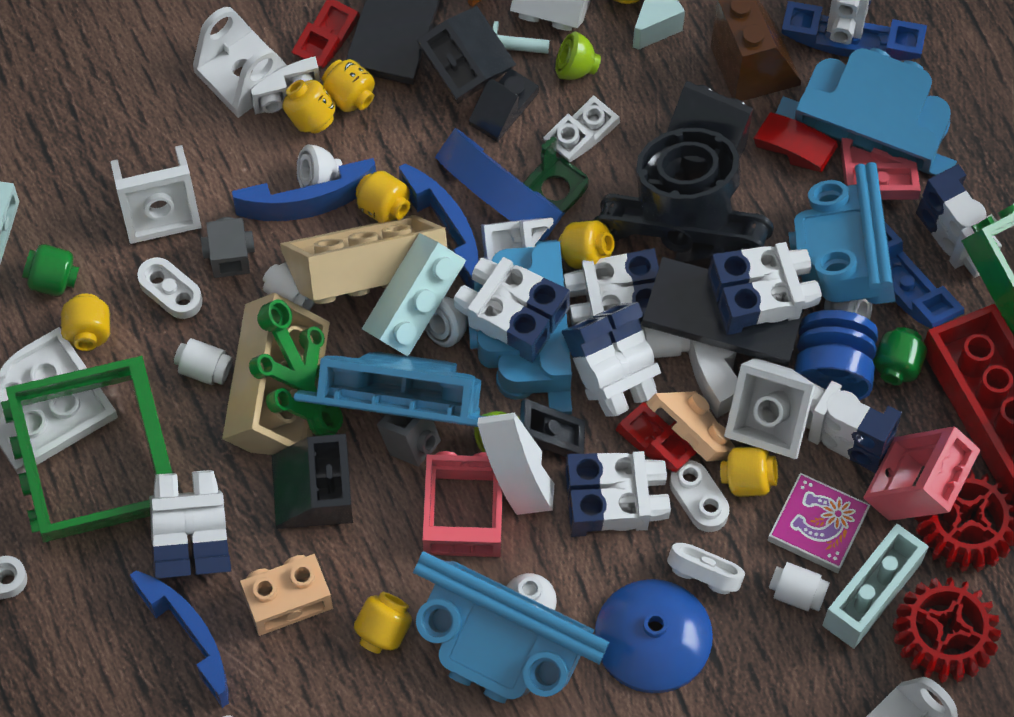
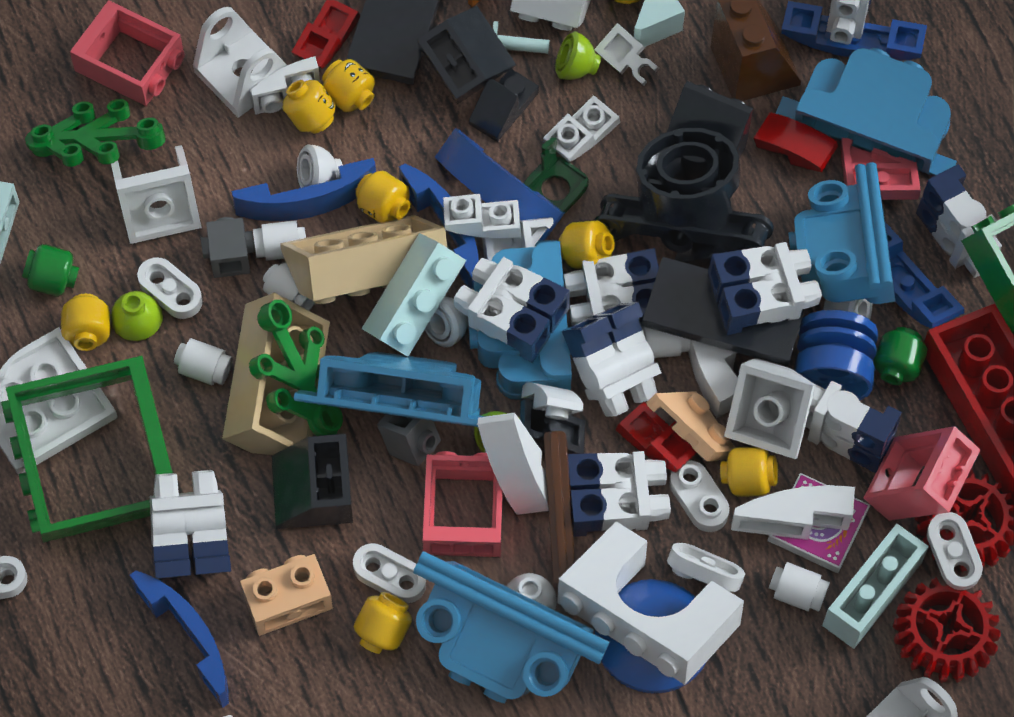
none -> green plant [25,99,166,167]
none -> coral window [70,0,185,106]
none -> lime brick [111,291,163,341]
none -> white brick [253,220,306,261]
none -> white plate [353,543,426,603]
none -> white slope [443,194,521,238]
none -> white slope [521,382,583,420]
none -> reddish brown axle [543,431,575,584]
none -> white arch [557,522,744,685]
none -> white plate [594,23,659,85]
none -> white slope [731,485,855,540]
none -> white plate [927,512,983,590]

